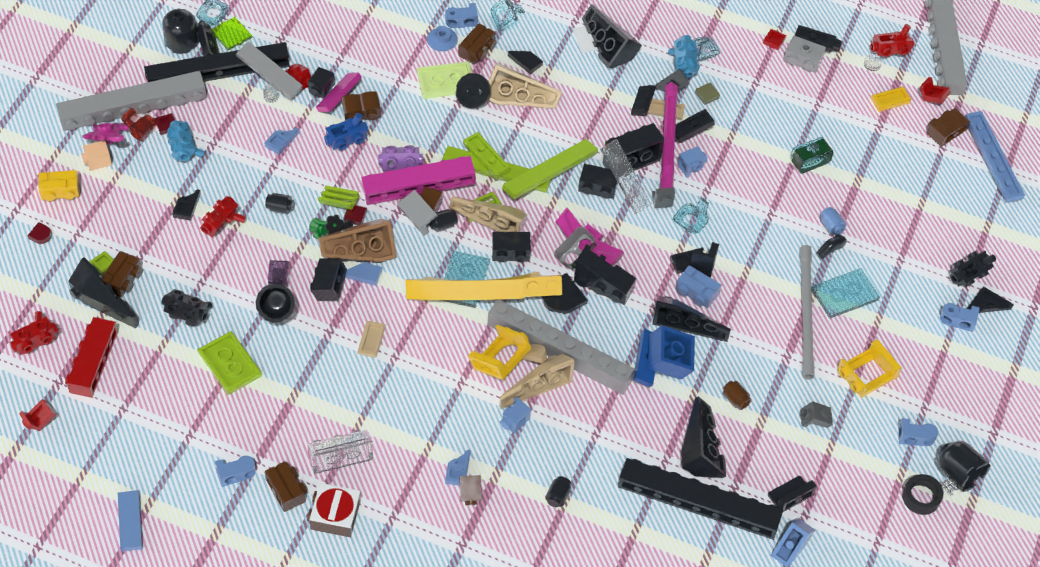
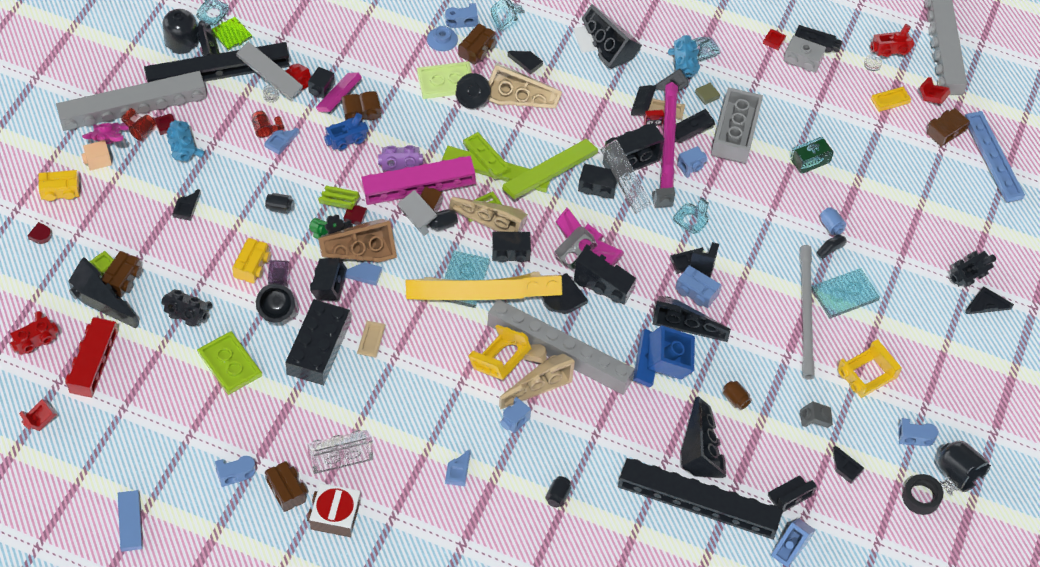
red brick [200,196,246,238] -> none
brick [459,475,482,506] -> none
medium blue leg [940,303,979,332] -> none
none -> yellow brick [232,238,271,284]
none -> clear red piece [252,111,284,138]
none -> black brick [285,299,351,386]
none -> red tile [644,110,664,126]
none -> light grey brick [711,87,763,164]
none -> black tile [832,445,865,484]

